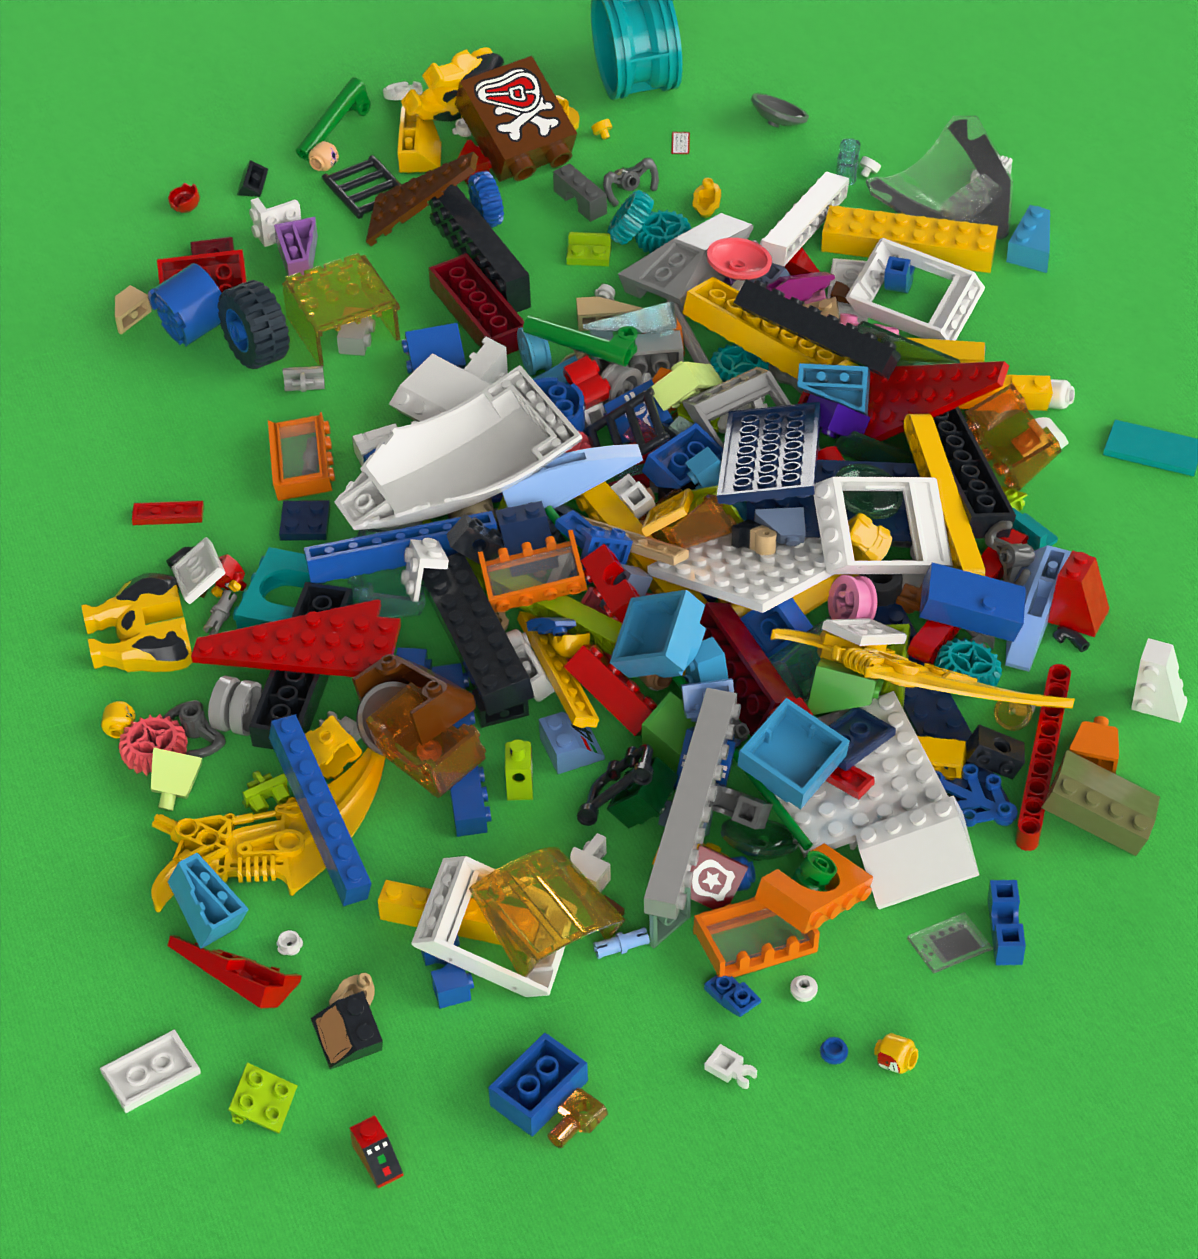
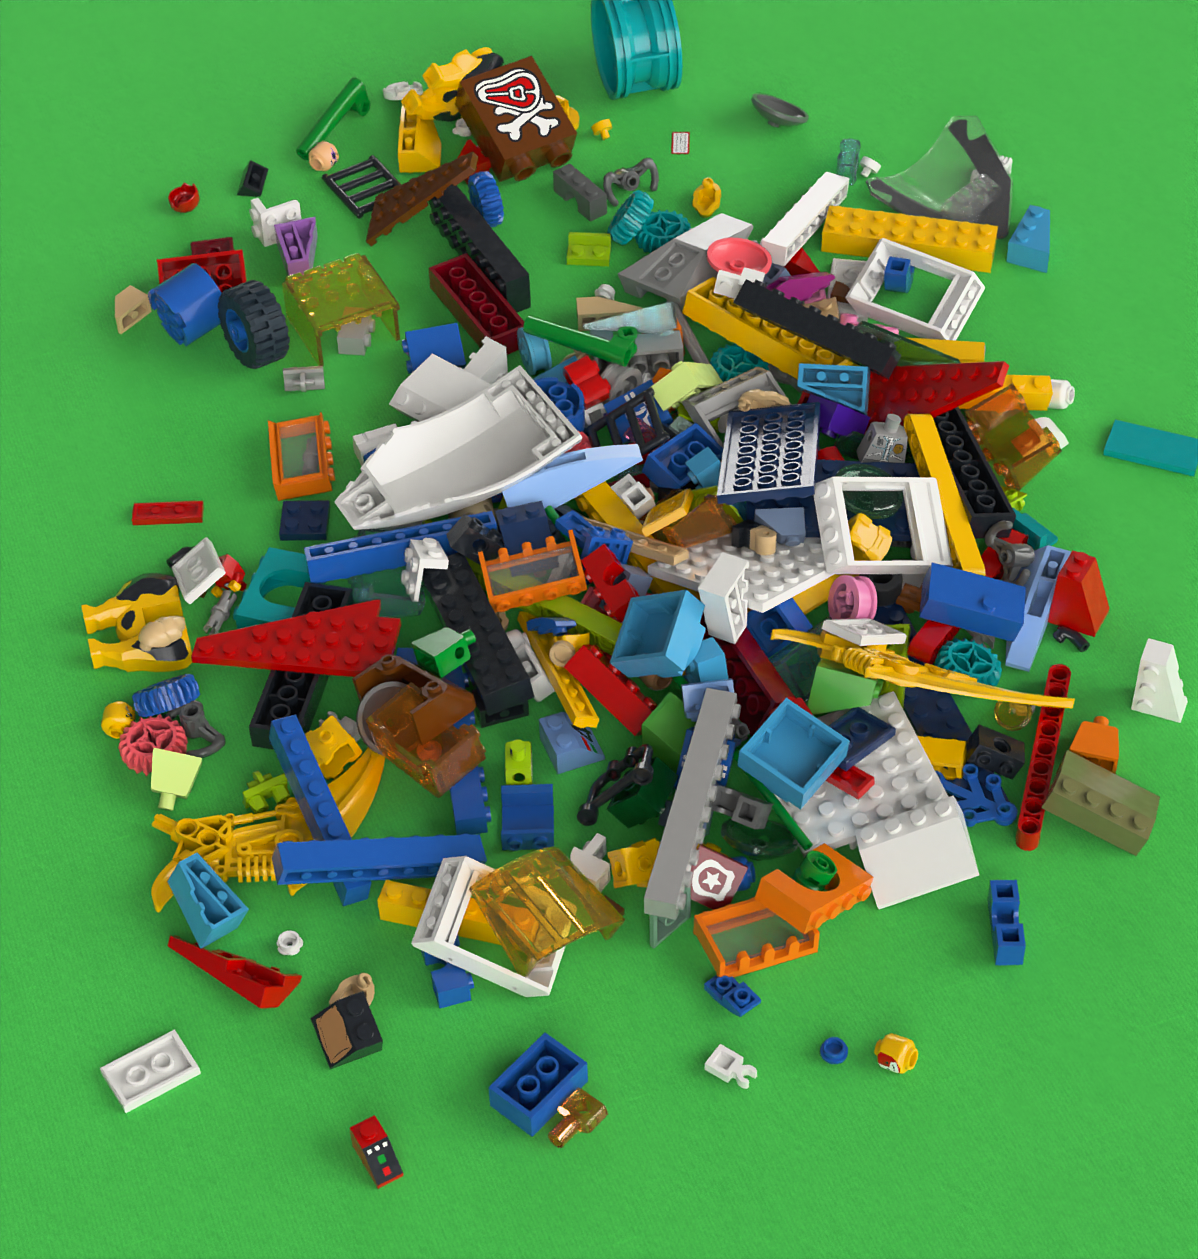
light grey wheel [208,675,263,736] -> none
lime hinge [228,1063,298,1133] -> none
light blue pin [593,927,650,959] -> none
white plate [790,975,818,1002] -> none
clear container [907,912,993,974] -> none
none -> blue gear [132,674,200,717]
none -> tan arm [138,616,186,651]
none -> blue brick [272,833,487,885]
none -> green torso [411,627,476,678]
none -> blue panel [501,784,554,851]
none -> tan tile [549,640,575,667]
none -> yellow piece [607,838,660,889]
none -> white wedge [698,552,749,644]
none -> white brick [713,267,765,302]
none -> tan arm [738,389,790,412]
none -> light grey torso [856,414,908,463]

